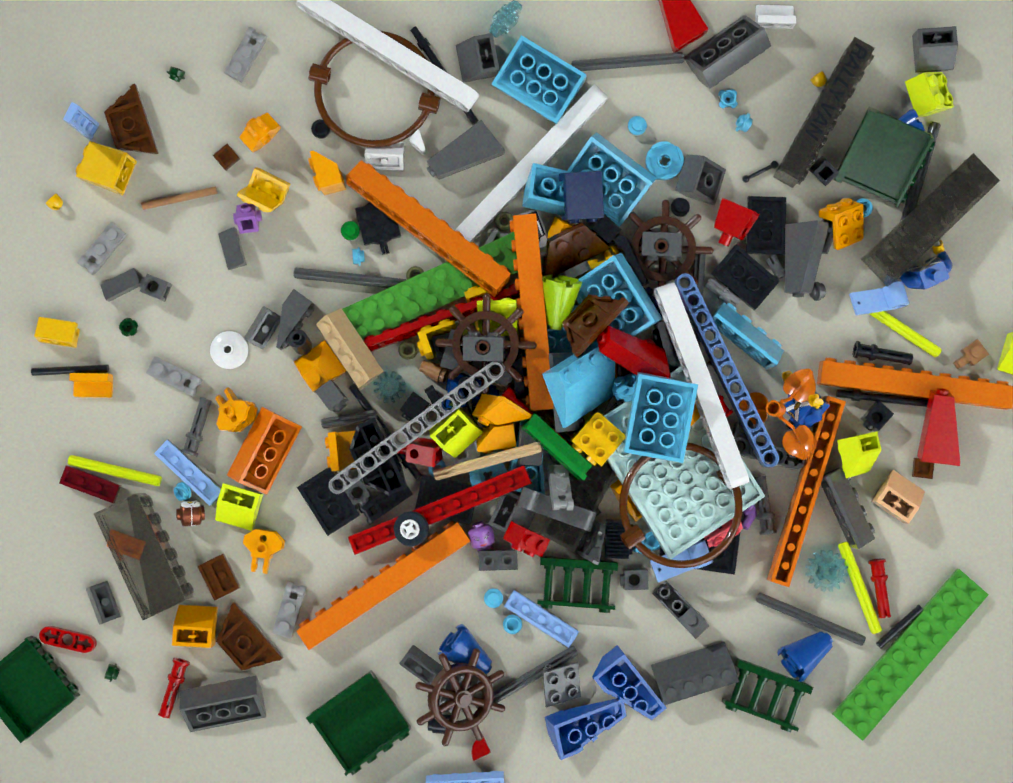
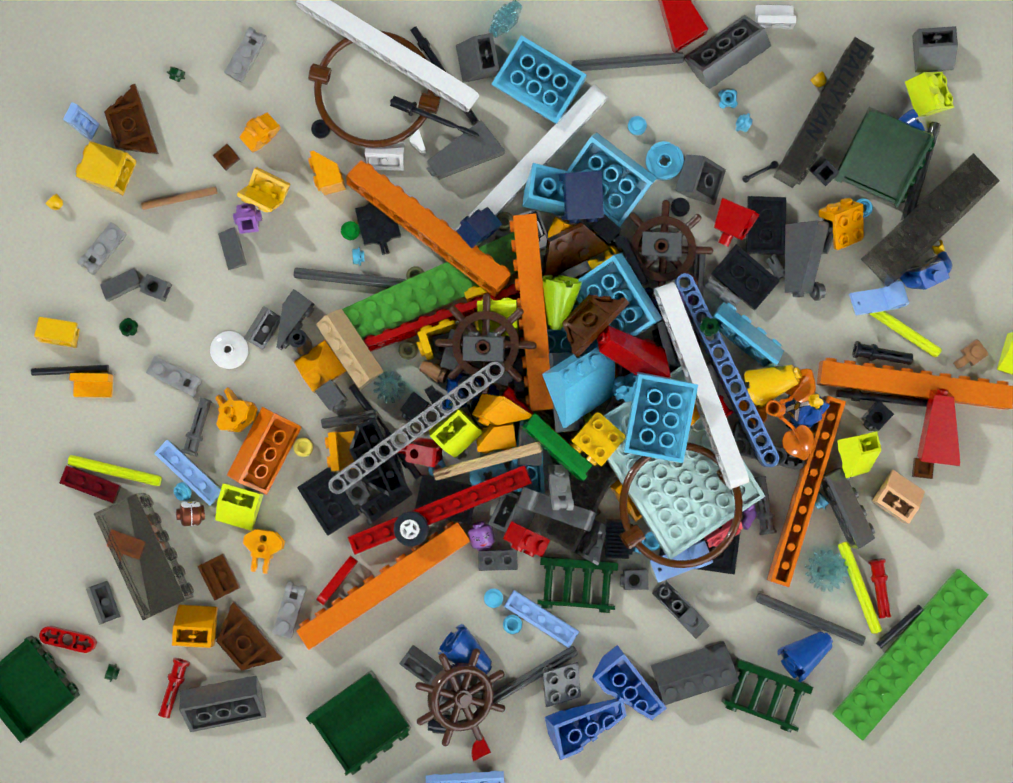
none -> light yellow tile [293,438,313,457]
none -> red beam [316,555,358,606]
none -> black piece [390,95,479,137]
none -> dark blue brick [456,207,502,249]
none -> dark green plate [700,317,719,336]
none -> yellow cone [744,365,802,408]
none -> medium azure plate [815,492,829,510]

